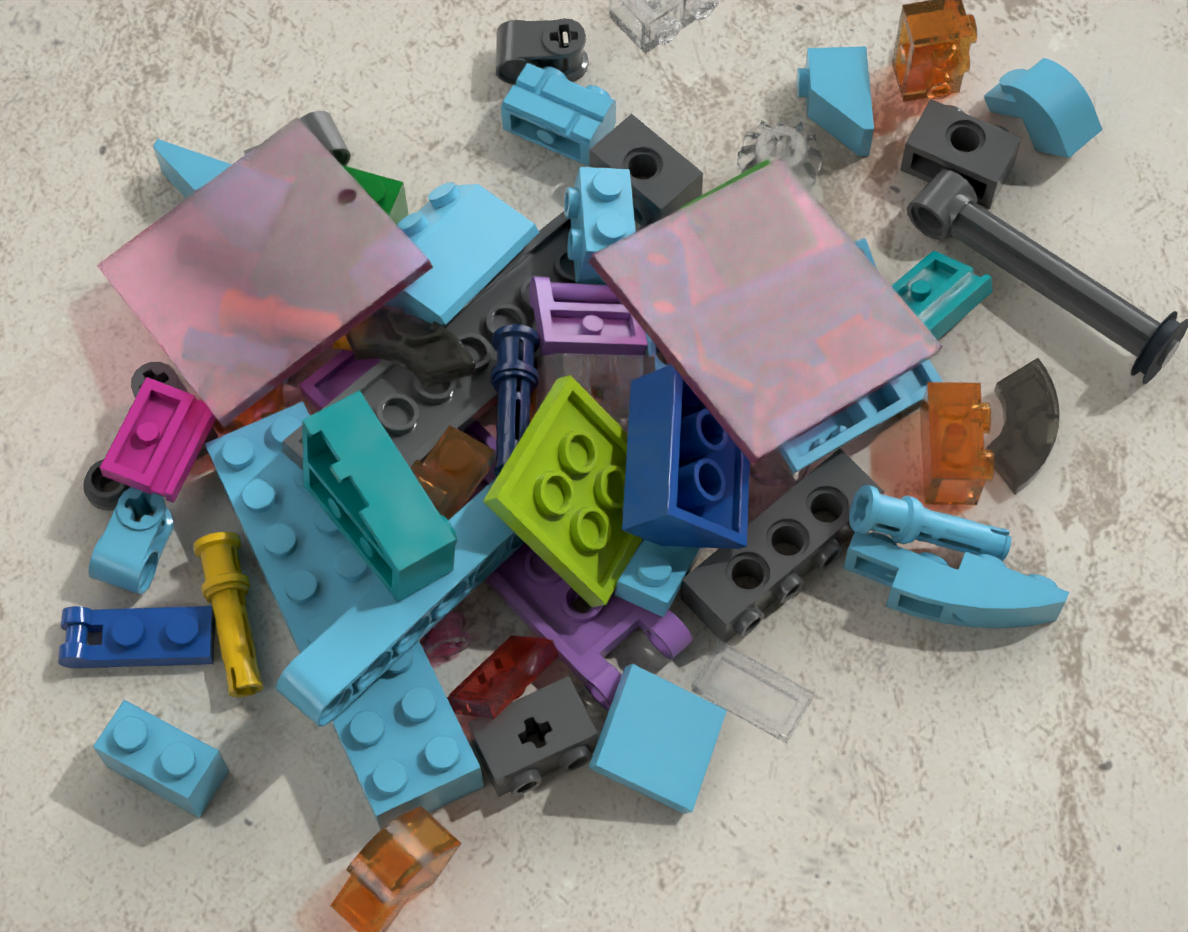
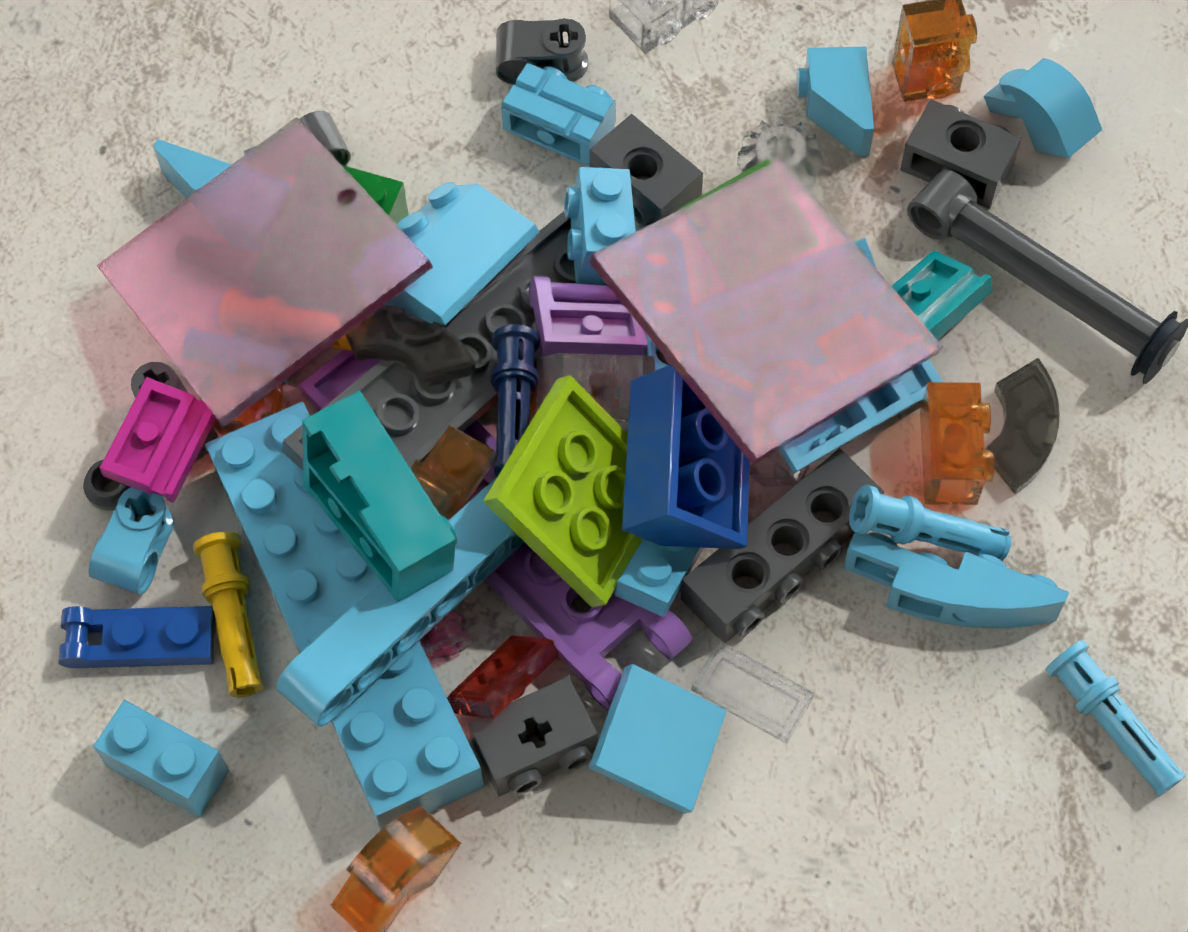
none -> medium azure pin [1045,640,1186,797]

